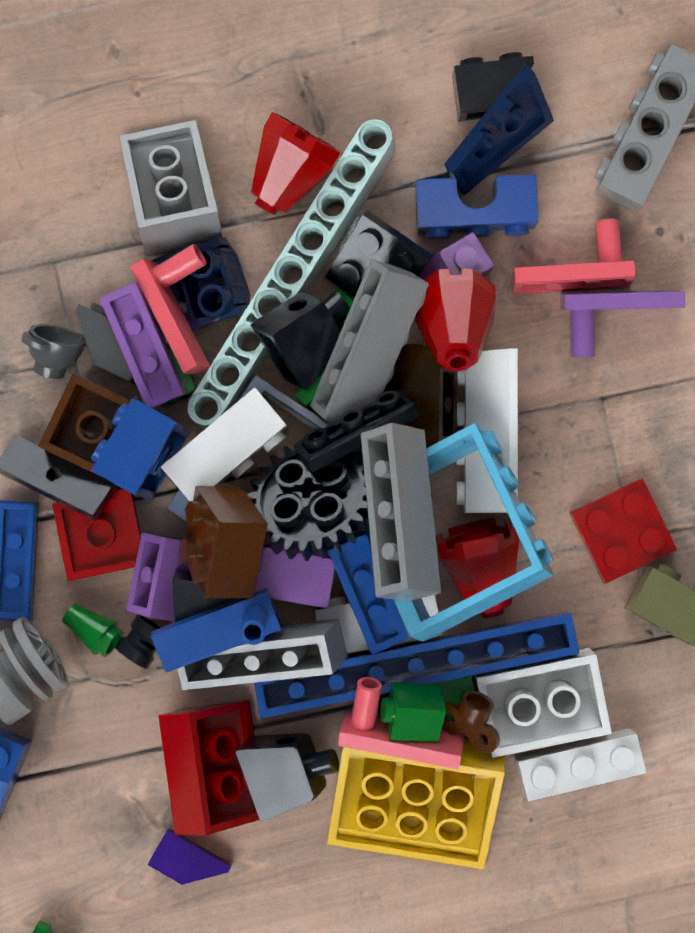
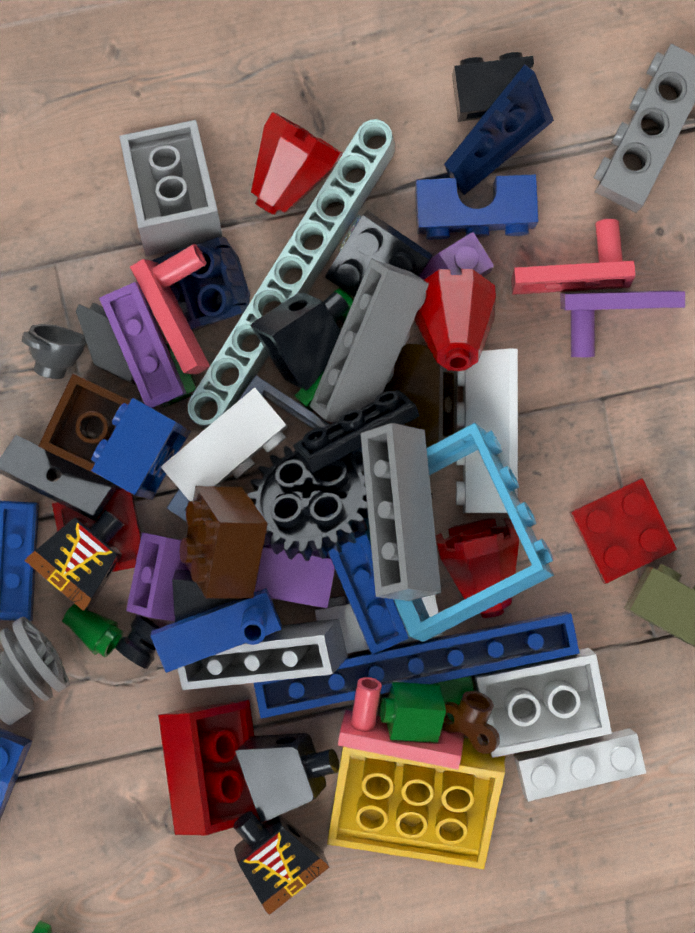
dark purple tile [147,828,232,885] -> none
none -> torso [25,510,124,611]
none -> torso [233,811,330,915]

